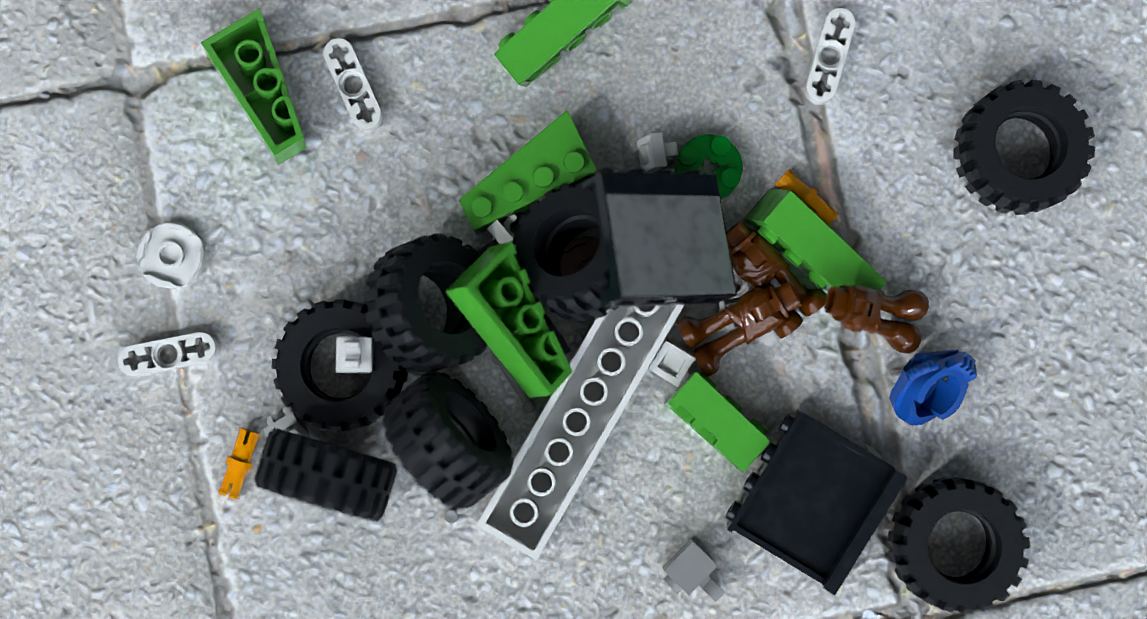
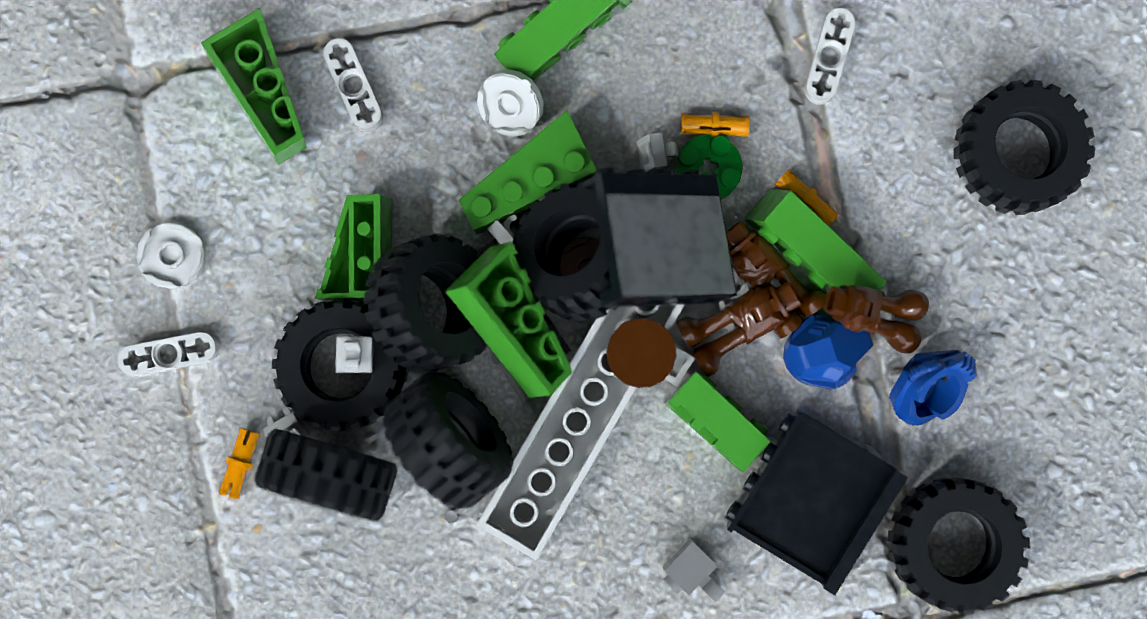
none -> bright green wedge [315,194,392,302]
none -> white tile [477,69,544,137]
none -> reddish brown tile [607,319,676,388]
none -> light orange pin [680,112,750,138]
none -> blue helmet [783,313,873,390]

